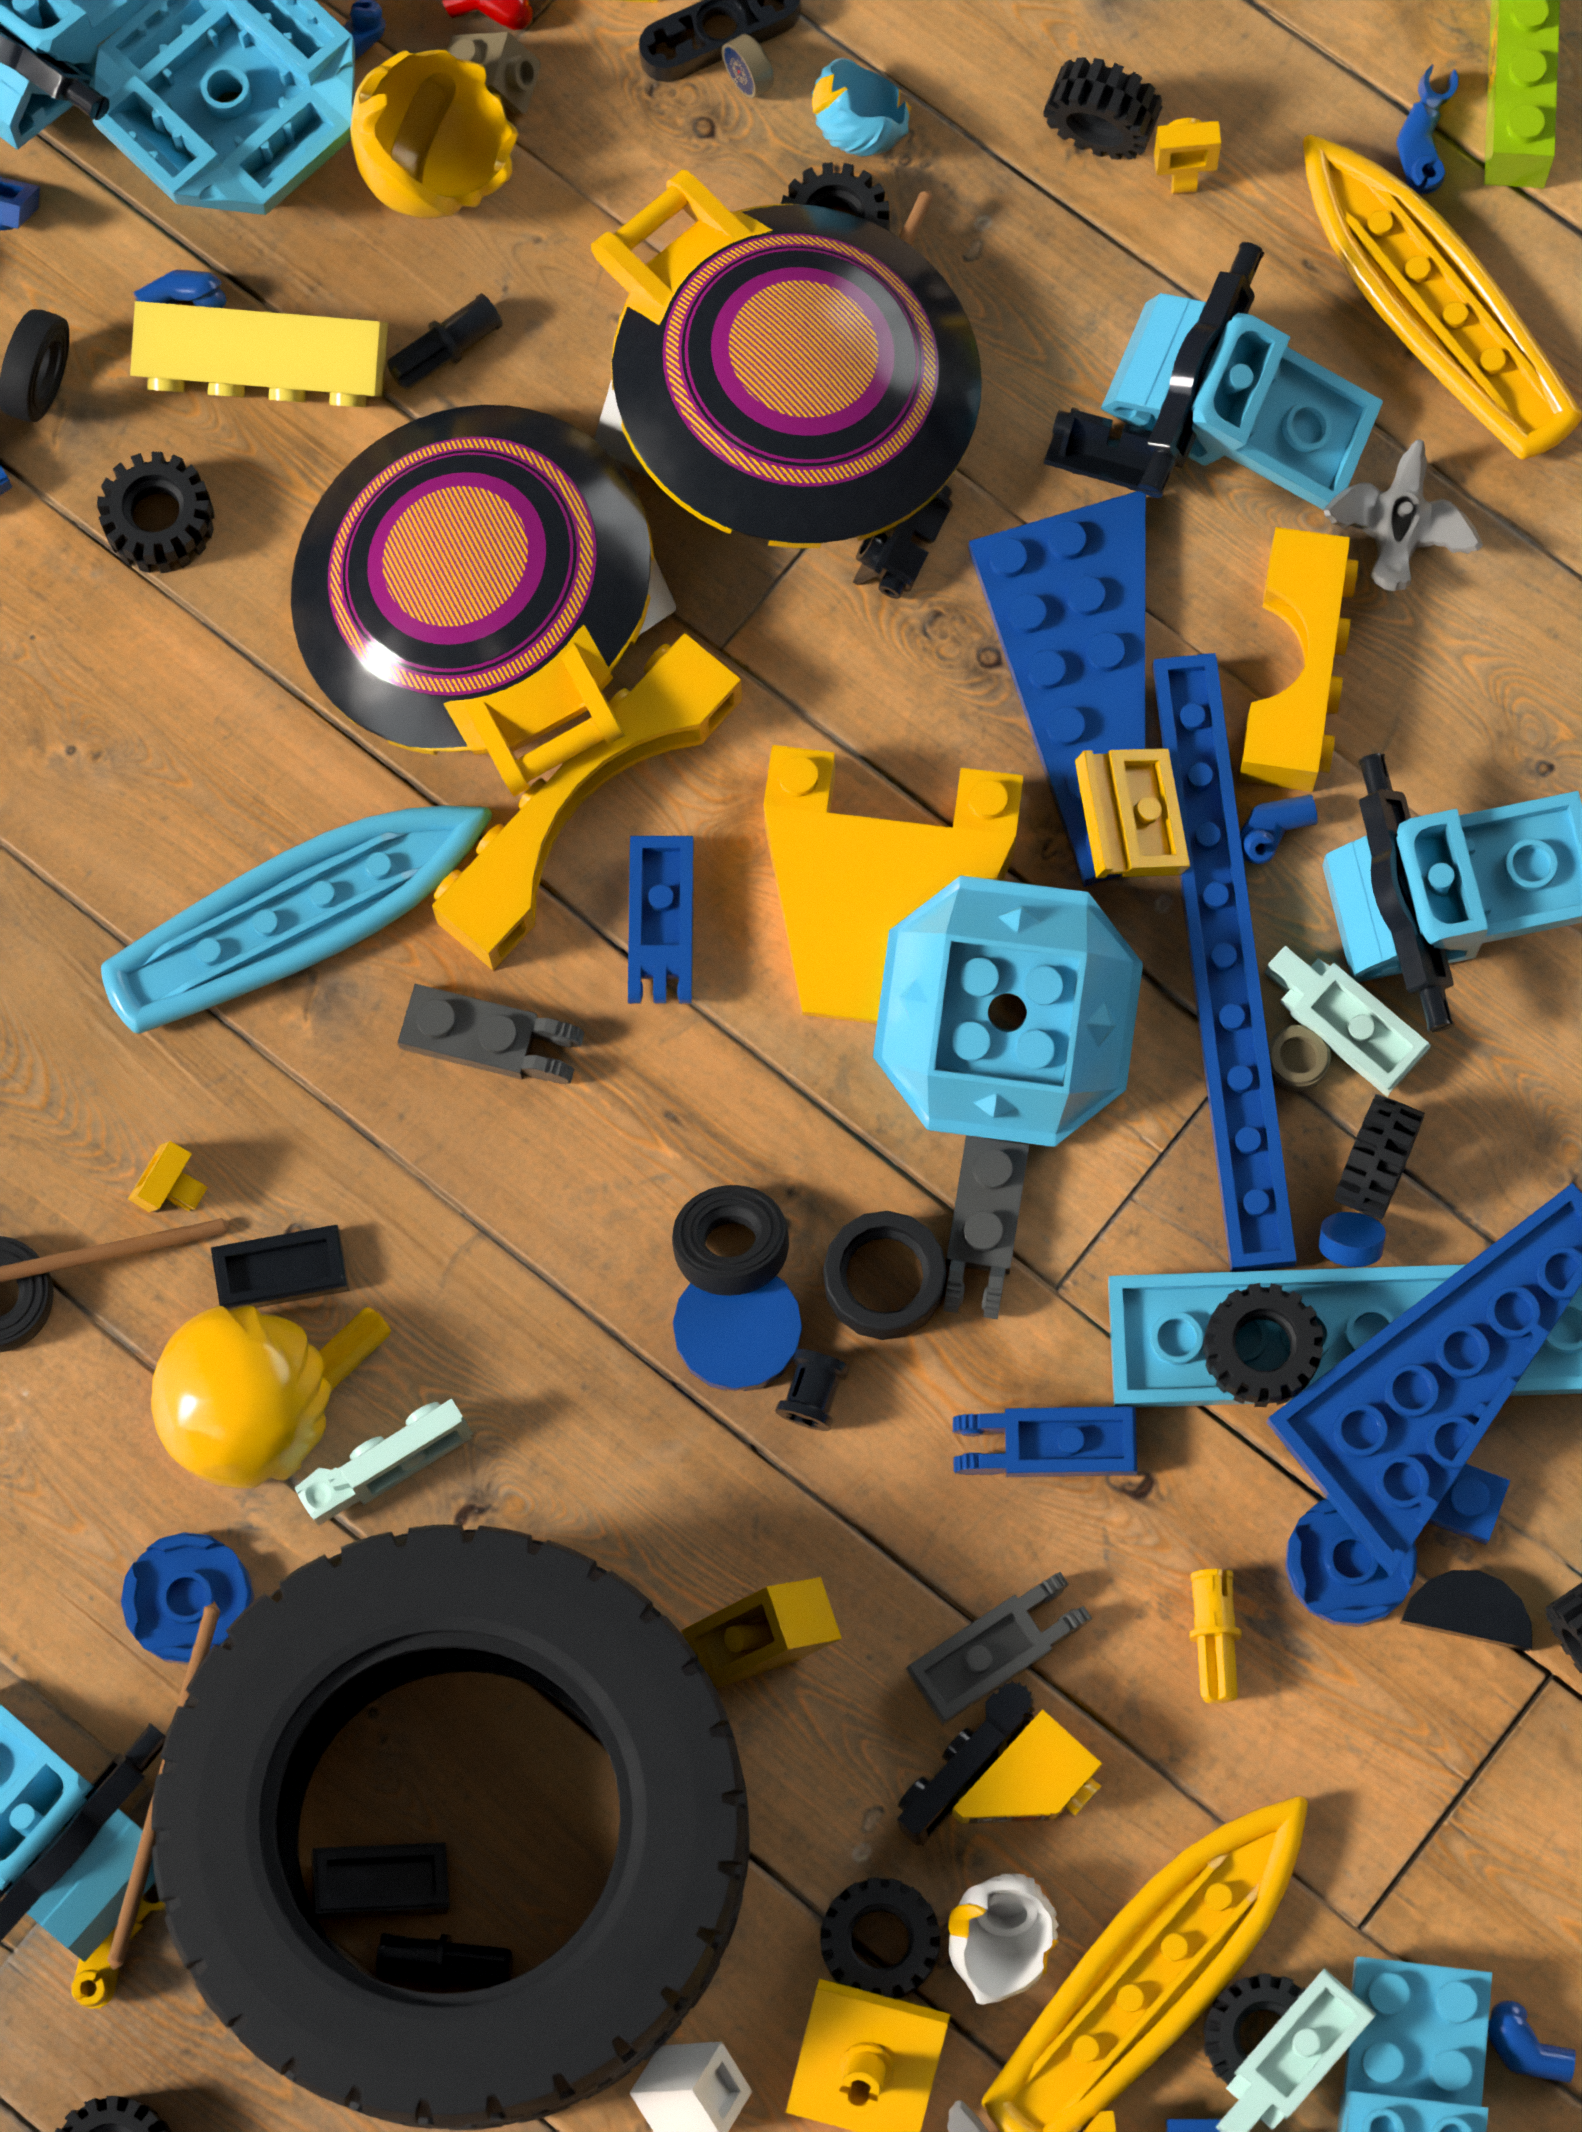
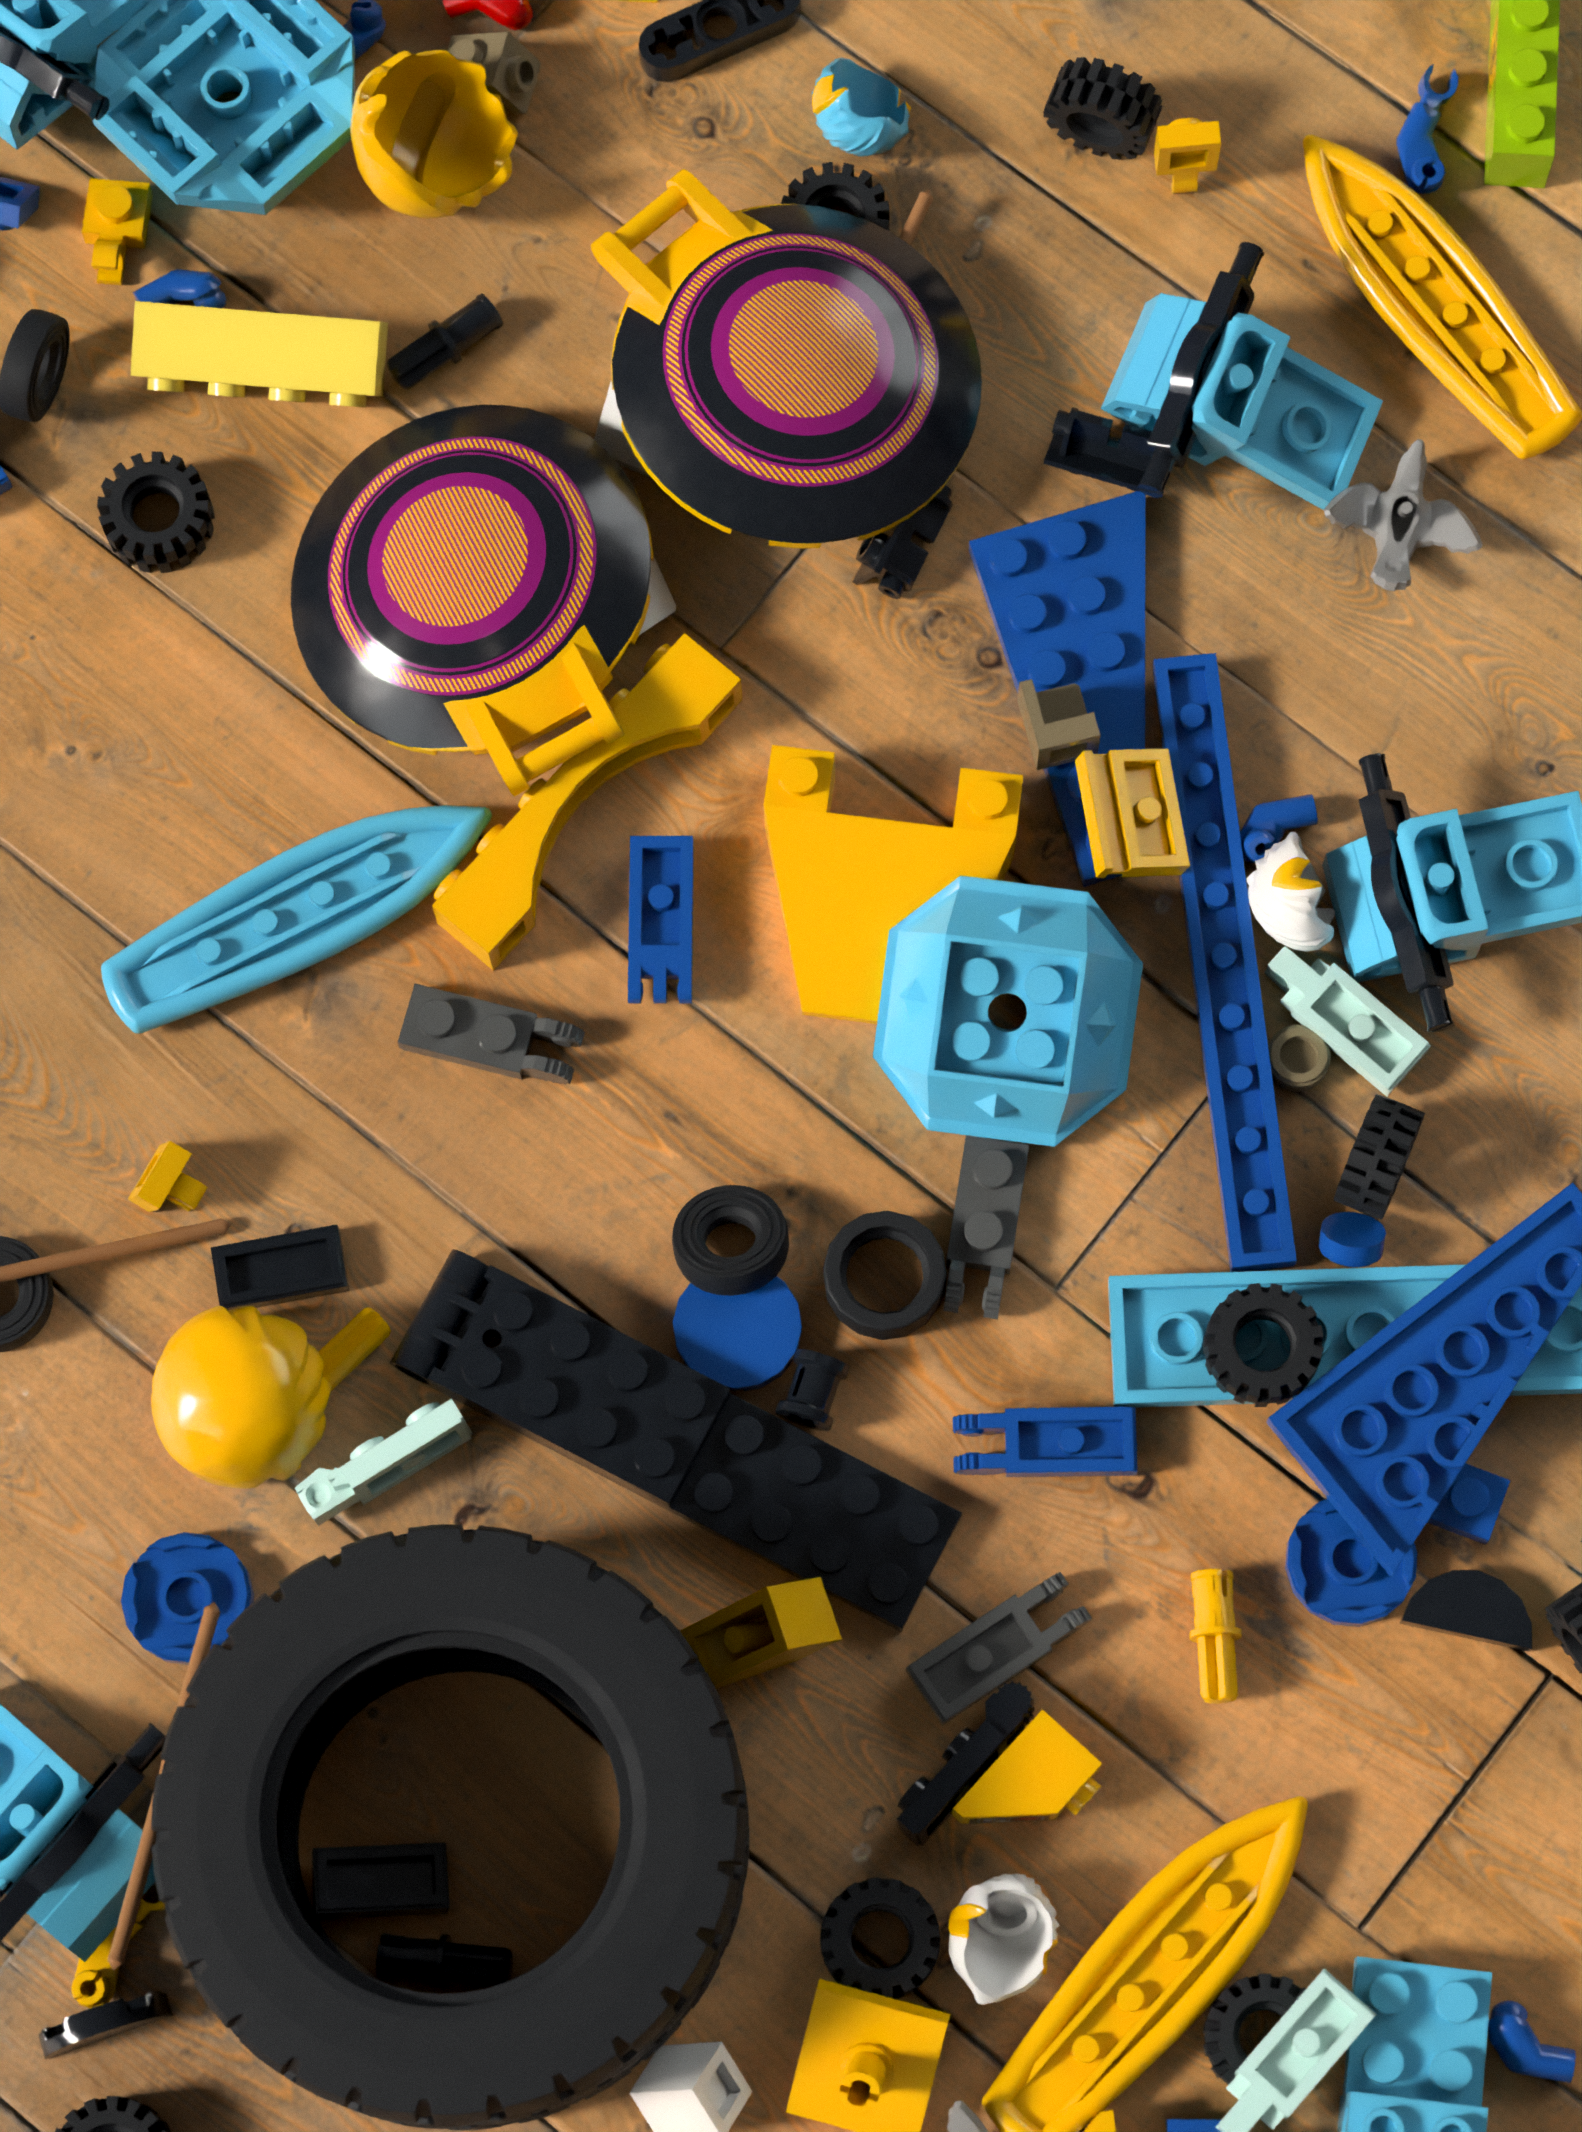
dark tan tile [722,34,774,99] -> none
yellow arch [1238,527,1358,792] -> none
none -> black tile [39,1991,173,2059]
none -> yellow plate [82,178,153,285]
none -> black hinge [390,1249,962,1632]
none -> dark tan panel [1017,679,1101,770]
none -> white hair [1247,831,1335,952]

